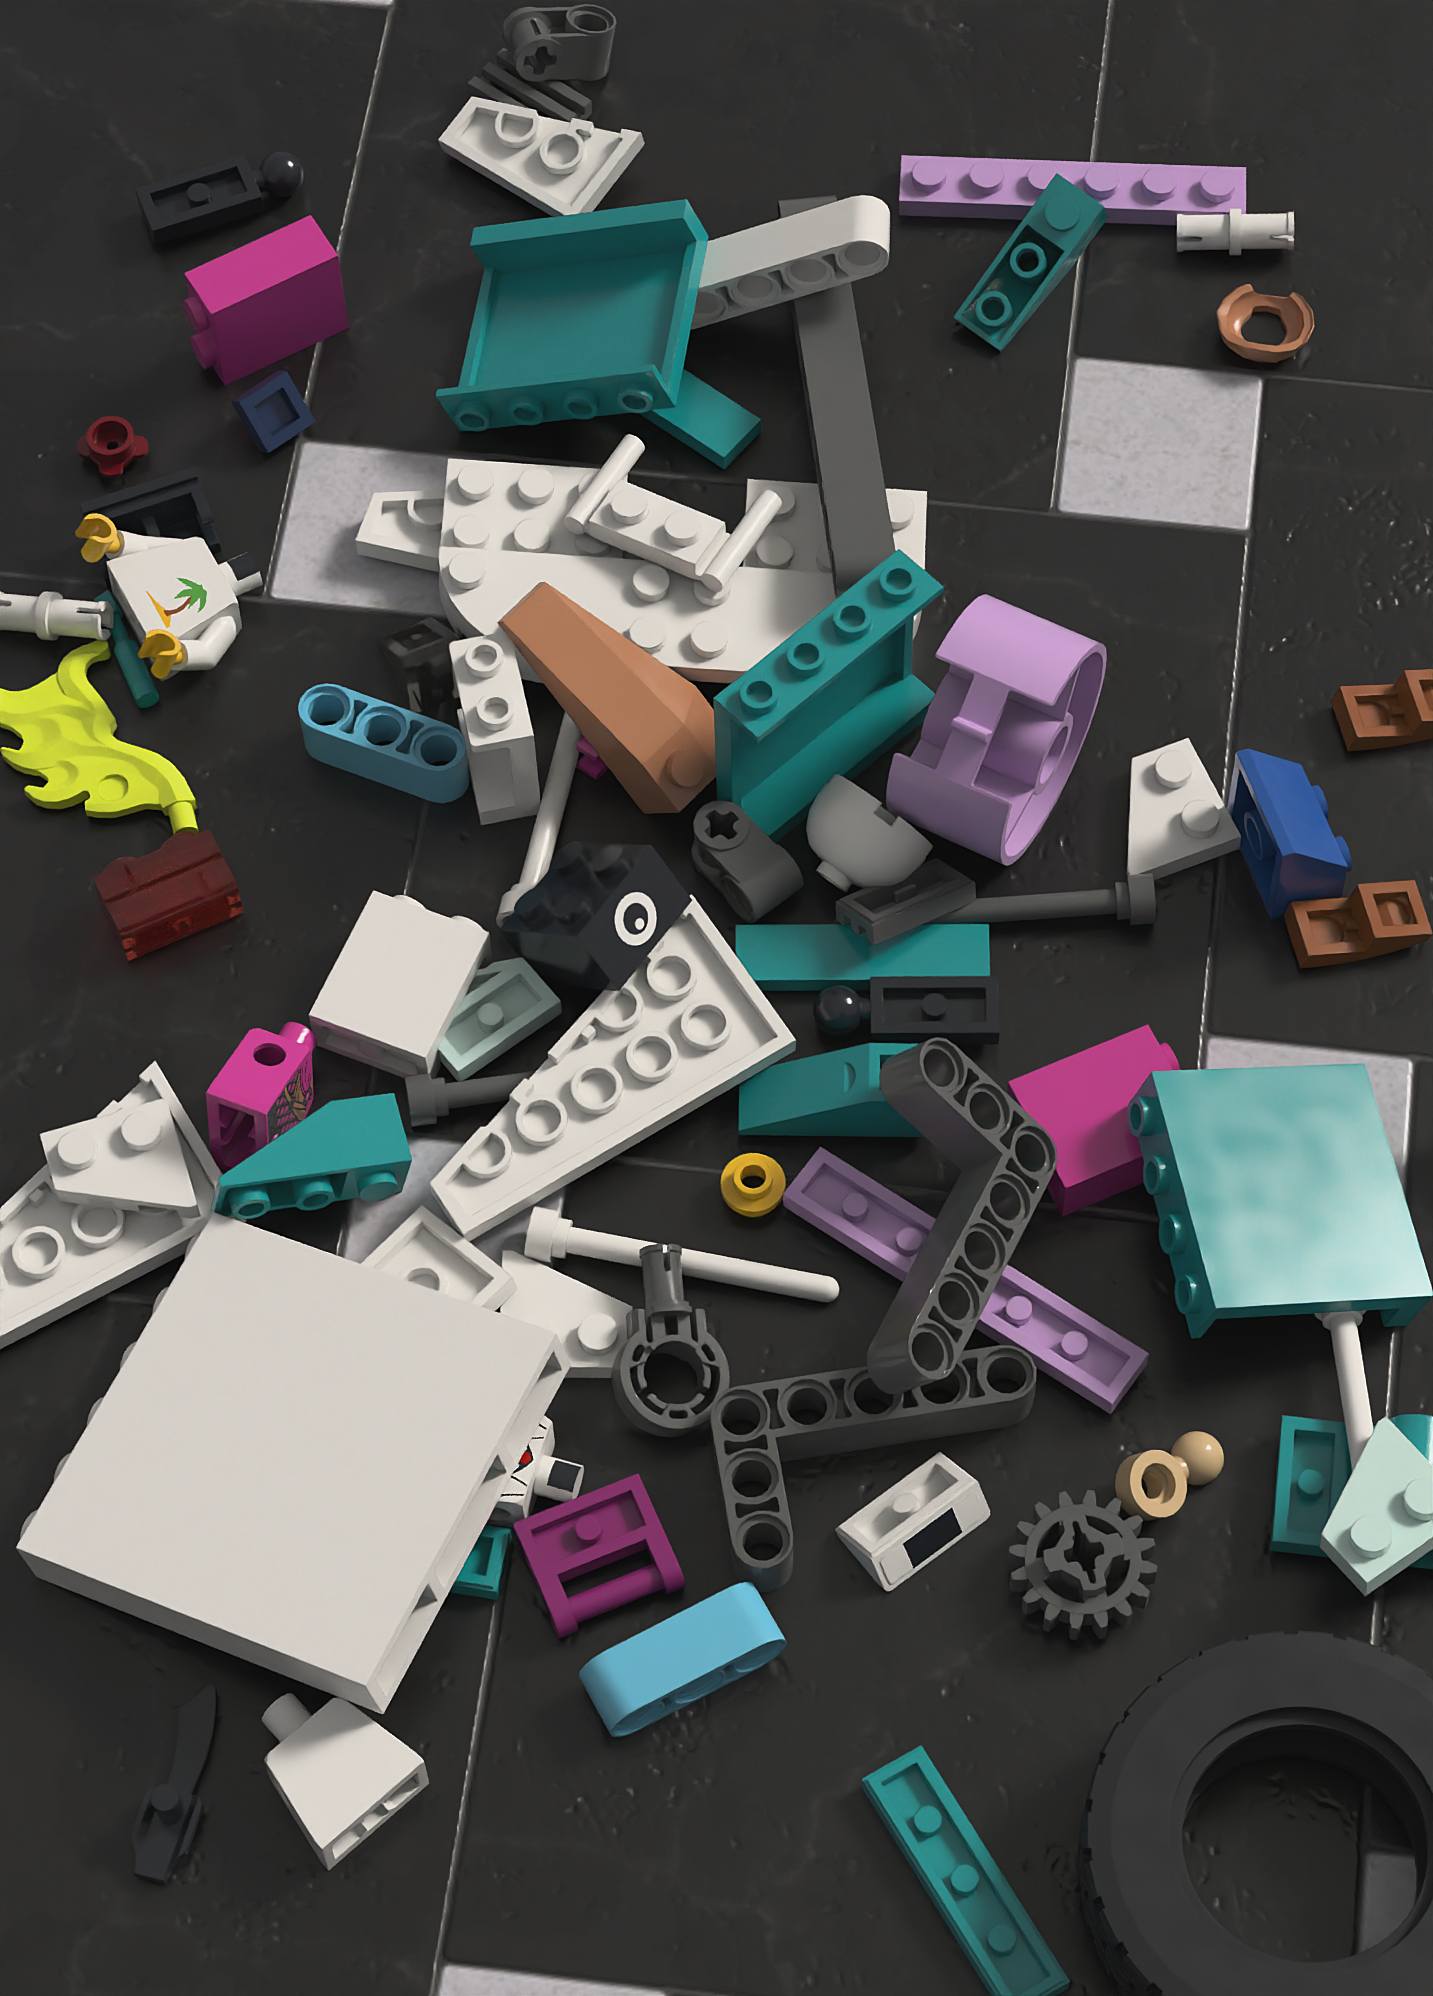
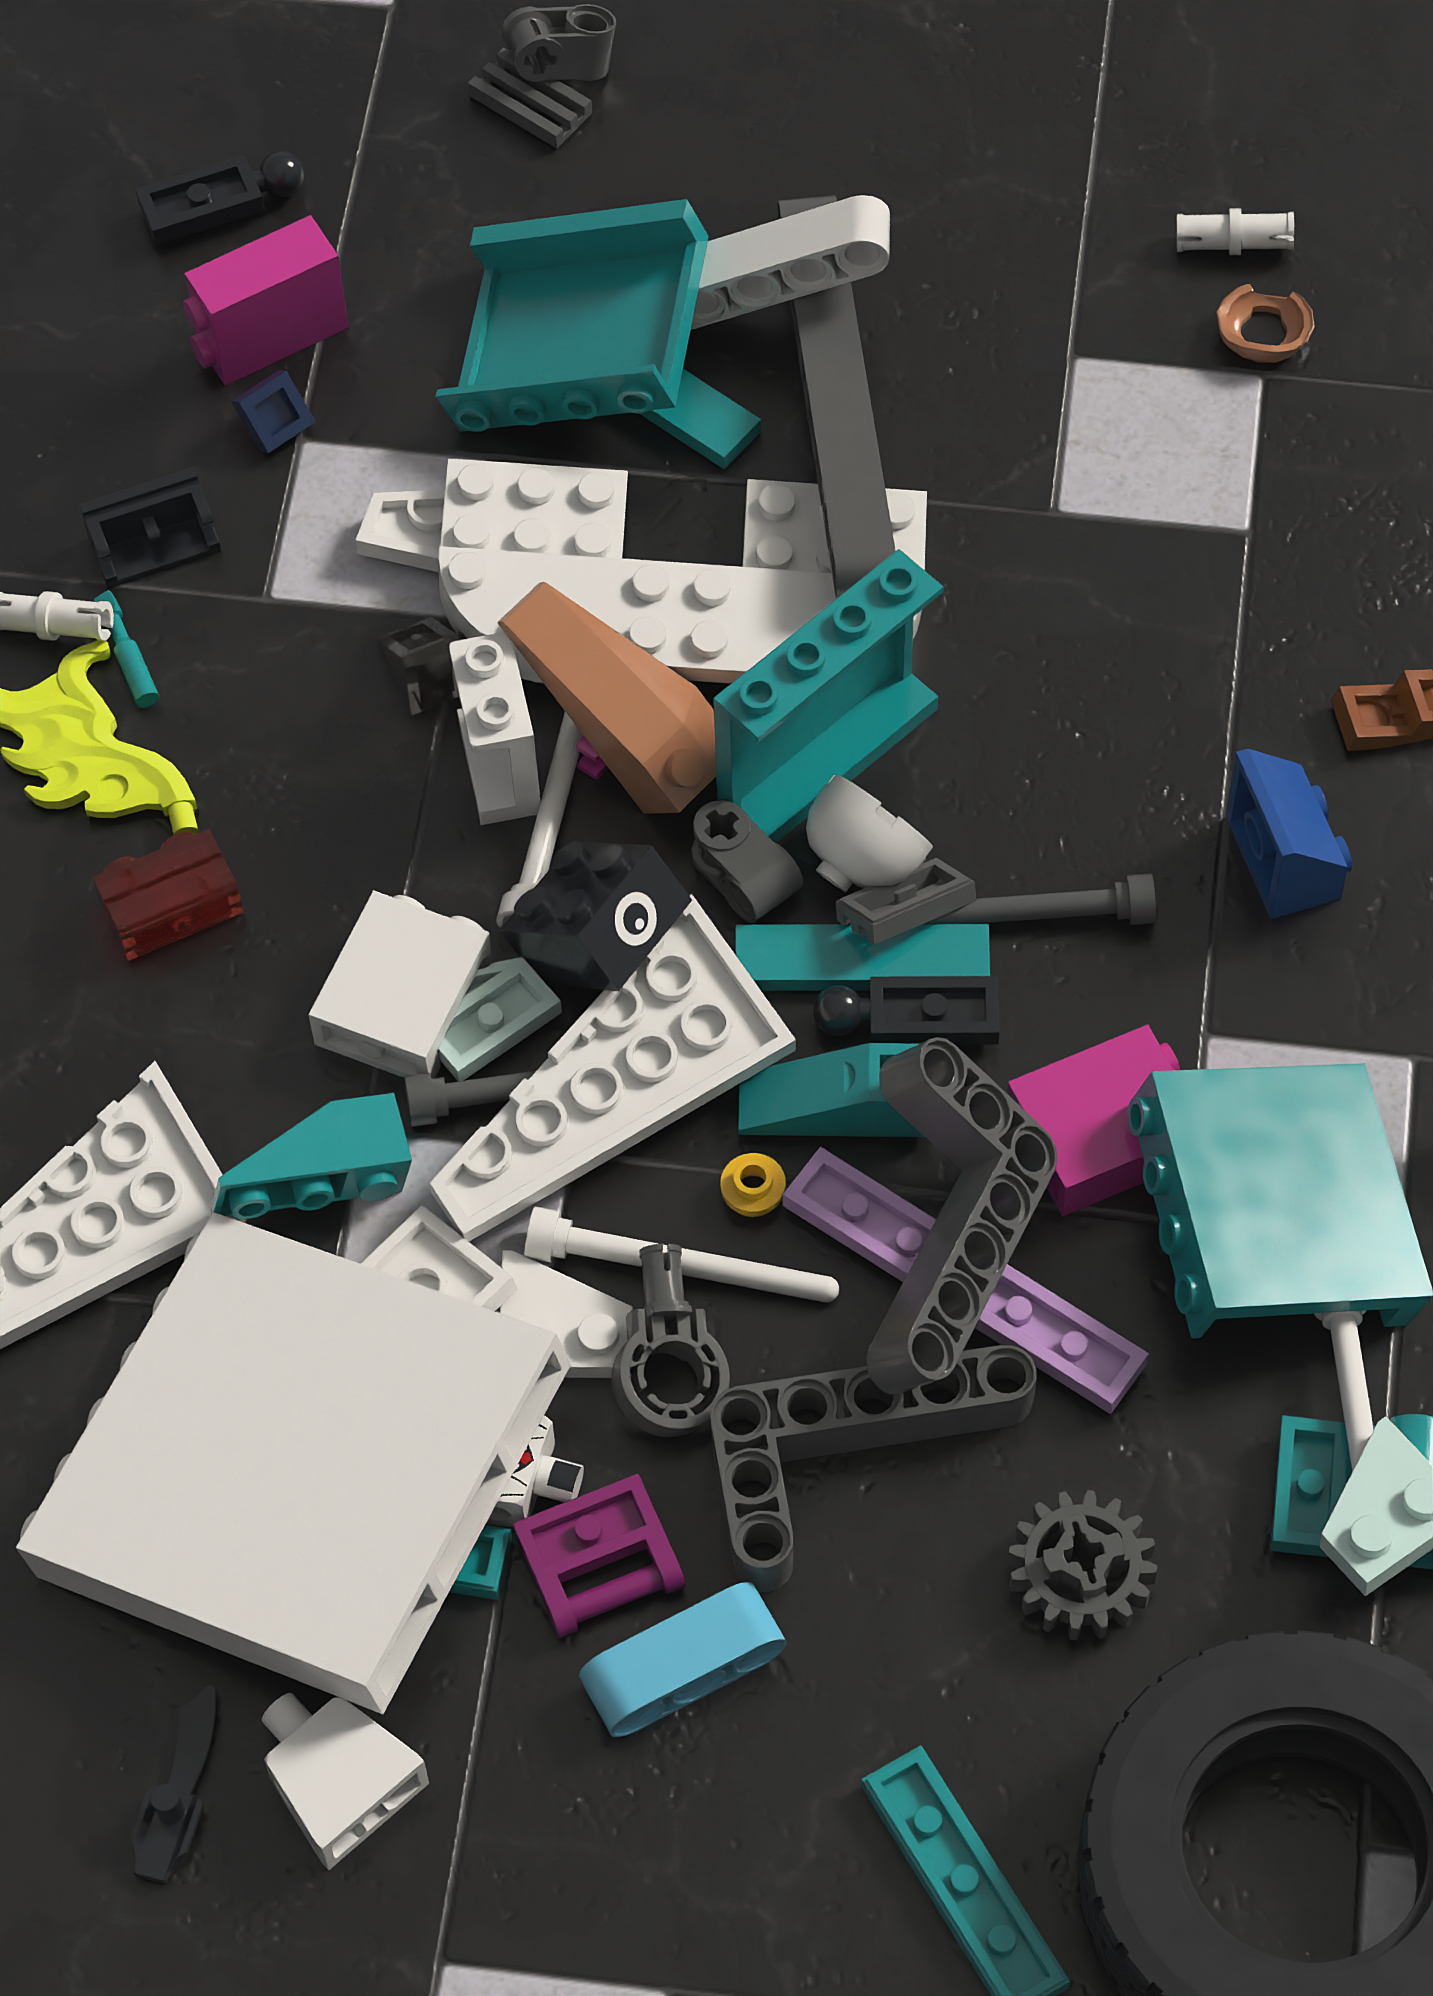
white wing [40,1098,201,1219] -> none
white torso [75,513,263,681] -> none
dark red plate [77,416,149,478] -> none
dark pink torso [206,1022,318,1171] -> none
medium azure beam [298,683,470,803] -> none
white wing [438,96,645,217] -> none
white plate [563,434,782,592] -> none
white slope [835,1452,990,1591] -> none
lavender animal [886,594,1107,866] -> none
lavender plate [899,155,1246,225] -> none
teal slope [953,173,1108,352] -> none
tan plate [1115,1431,1224,1521] -> none
white wing [1126,738,1241,880] -> none
dark orange slope [1283,880,1433,969] -> none

